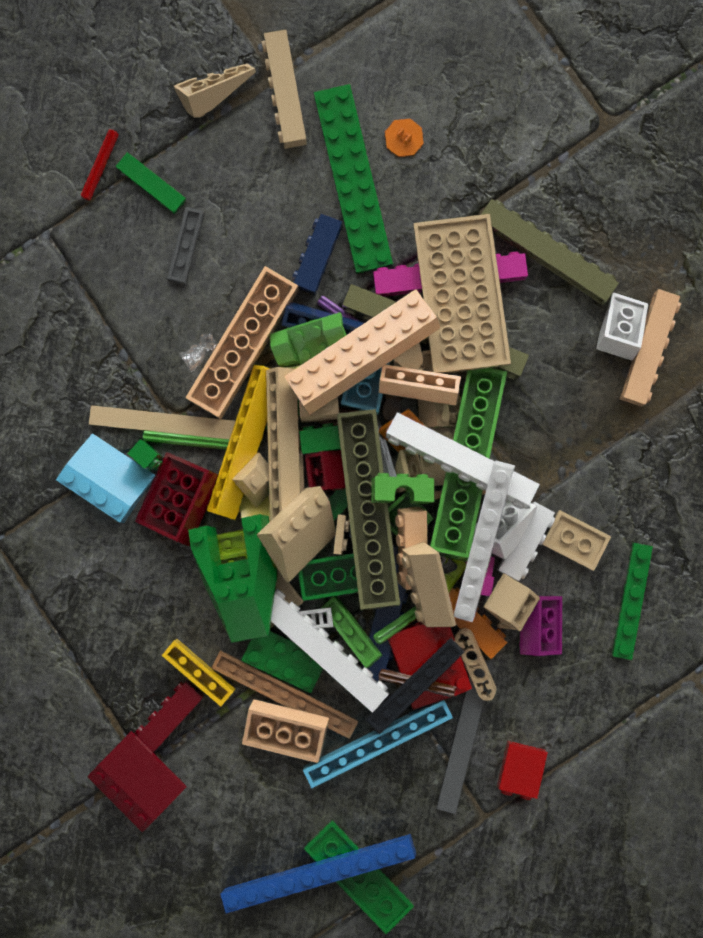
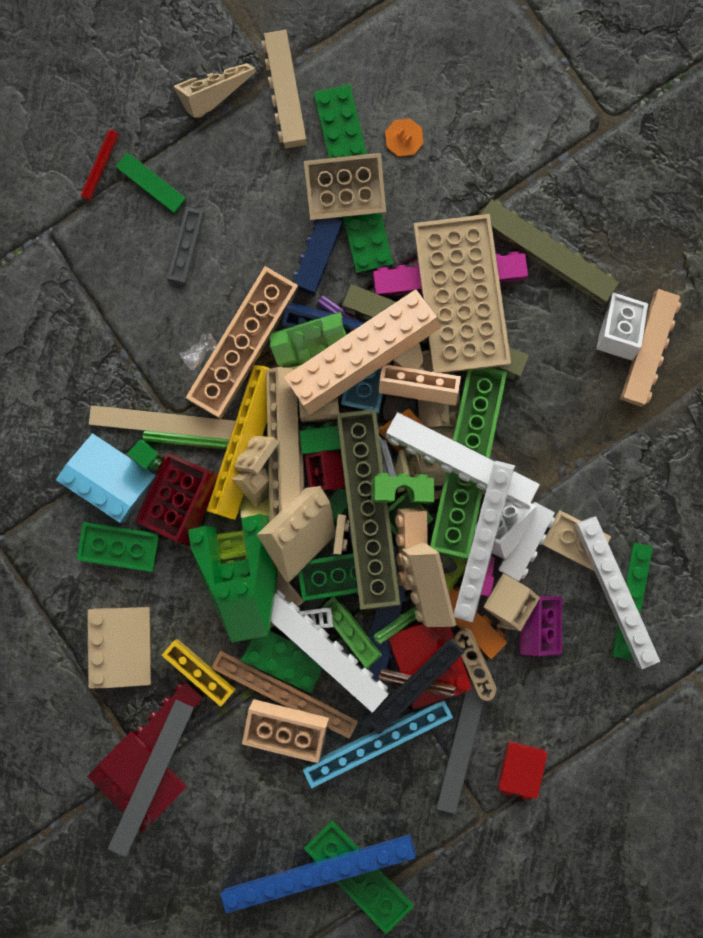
none -> green plate [77,522,160,572]
none -> tan slope [88,607,151,688]
none -> dark grey tile [108,700,194,857]
none -> tan plate [234,436,279,474]
none -> tan slope [304,153,386,220]
none -> white brick [574,516,660,669]

